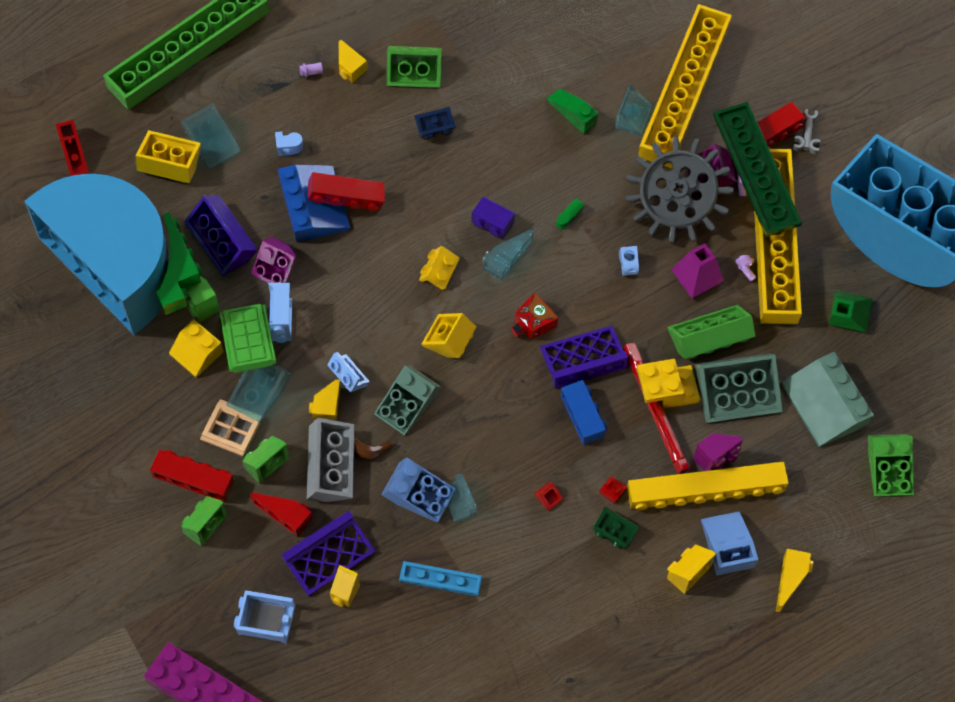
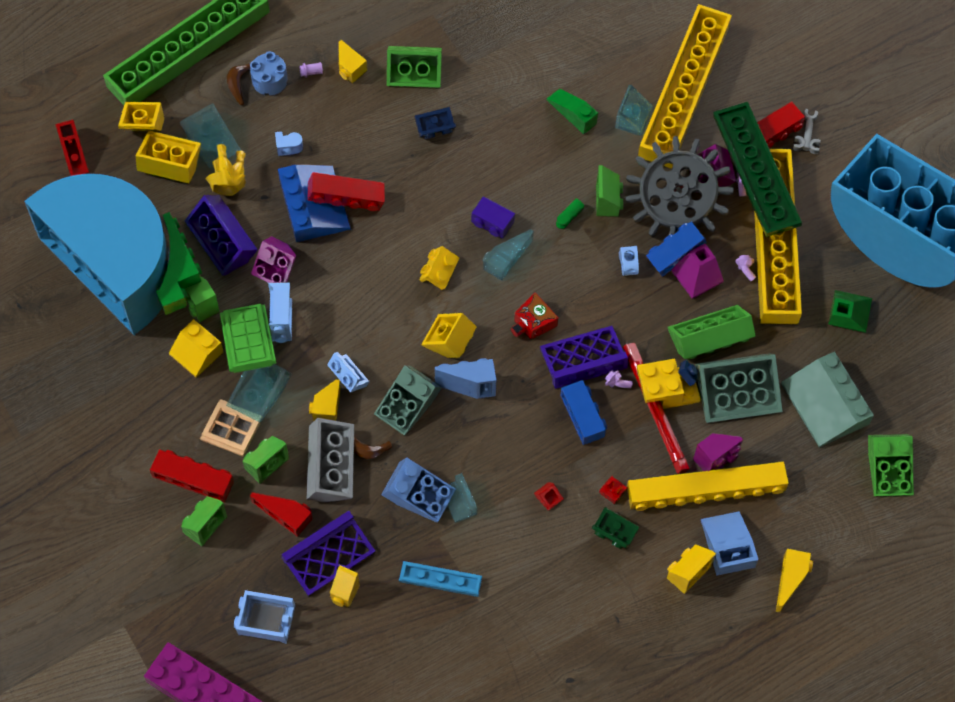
none -> yellow slope [118,102,164,131]
none -> yellow piece [206,144,246,196]
none -> reddish brown piece [227,63,250,106]
none -> medium blue brick [250,51,287,95]
none -> medium blue slope [435,358,496,399]
none -> bright green slope [596,165,623,216]
none -> lavender plate [605,370,632,388]
none -> blue brick [646,221,707,277]
none -> dark blue plate [678,359,698,386]

